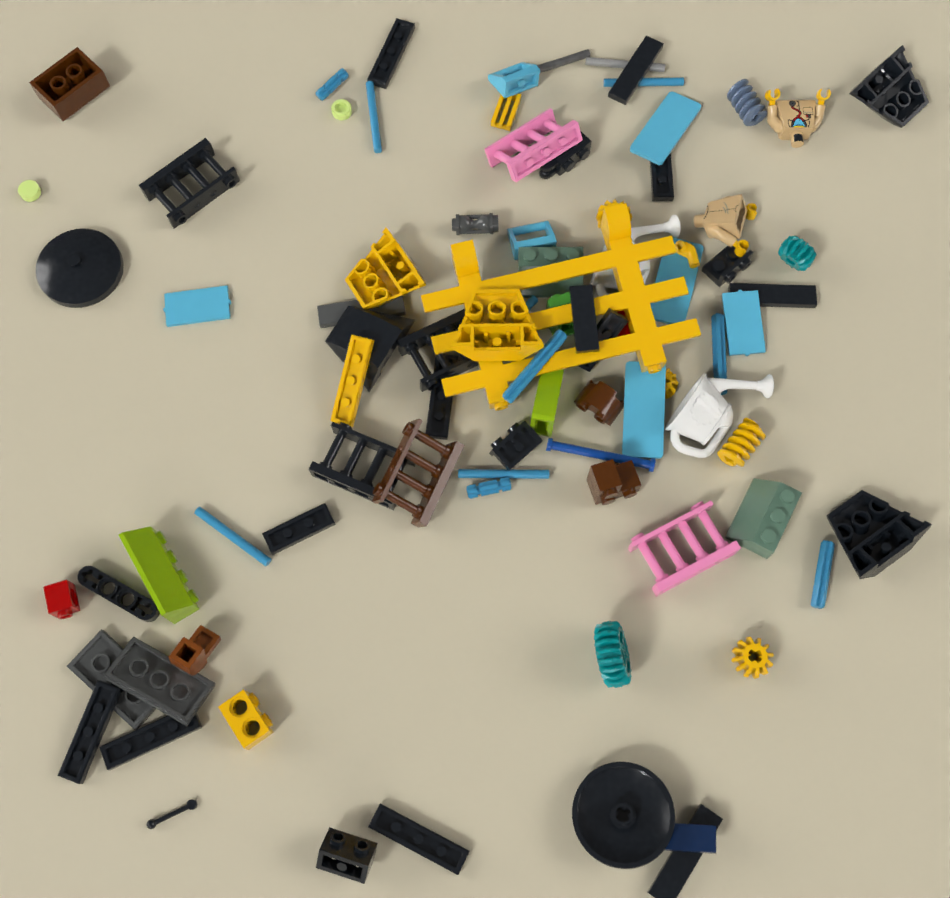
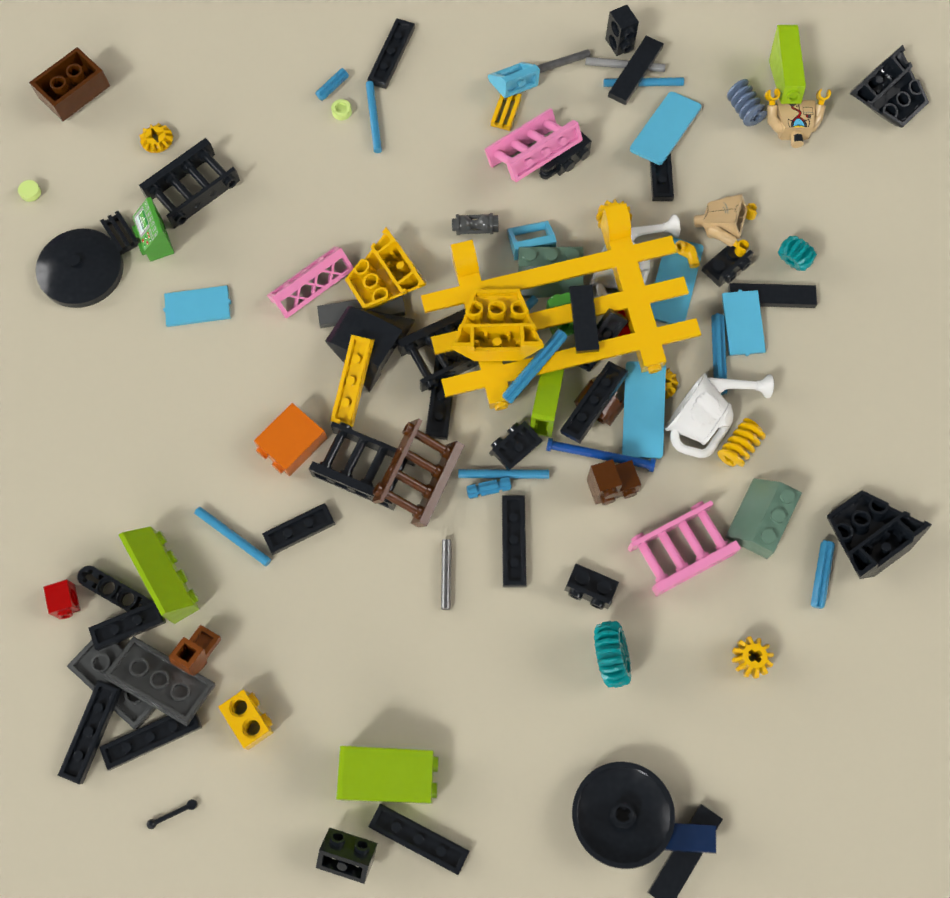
none -> black tile [88,601,166,651]
none -> black tile [100,211,139,255]
none -> bright green slope [132,197,174,262]
none -> yellow gear [139,123,173,153]
none -> orange brick [254,403,327,476]
none -> bright pink fence [267,246,354,318]
none -> lime slope [336,746,439,804]
none -> flat silver bar [441,539,451,610]
none -> black tile [502,495,526,587]
none -> black tile [560,361,628,444]
none -> black bracket [564,564,619,610]
none -> black brick [605,5,639,56]
none -> lime slope [769,25,806,104]

